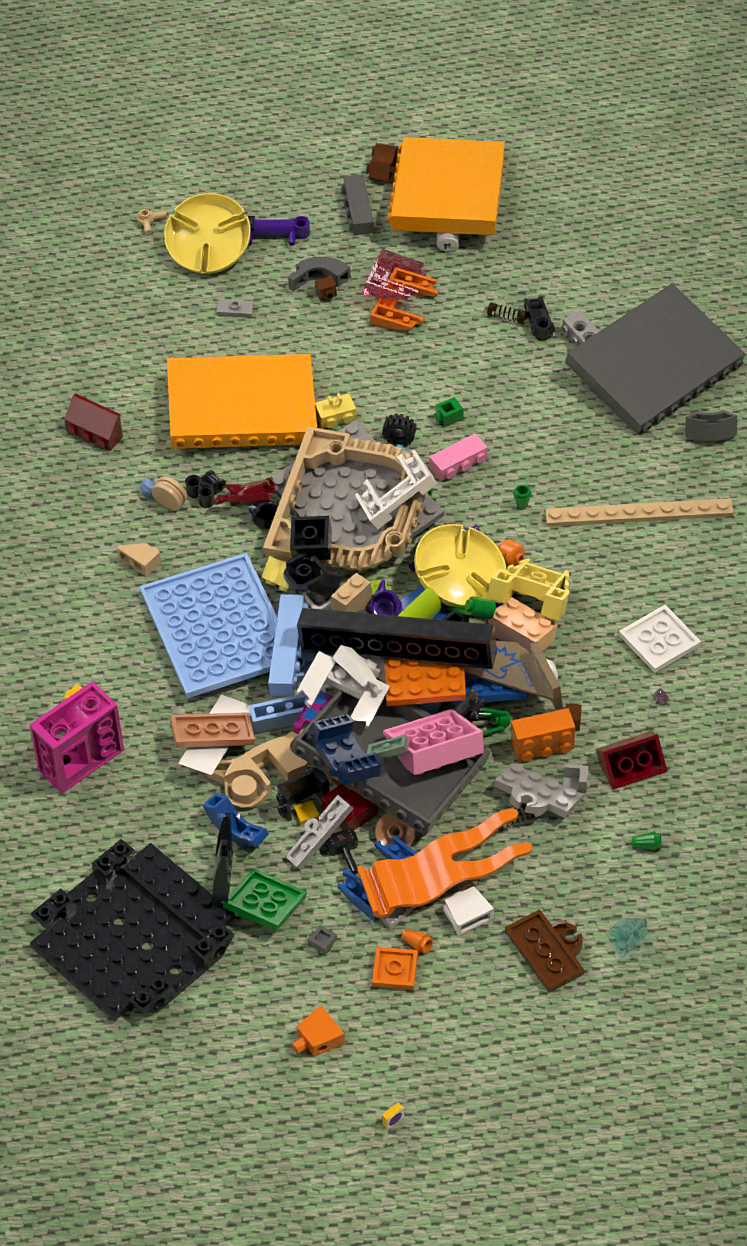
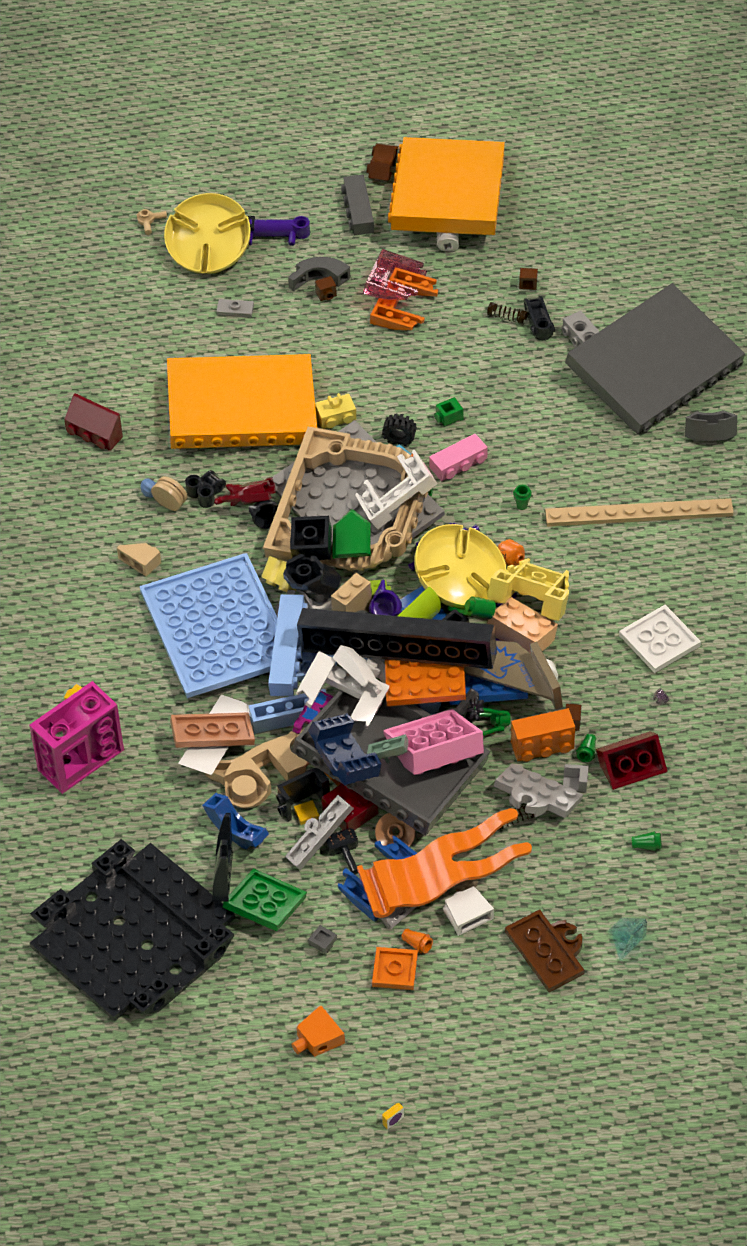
none -> green tile [332,509,371,559]
none -> reddish brown plate [519,268,538,290]
none -> green cone [576,734,597,763]

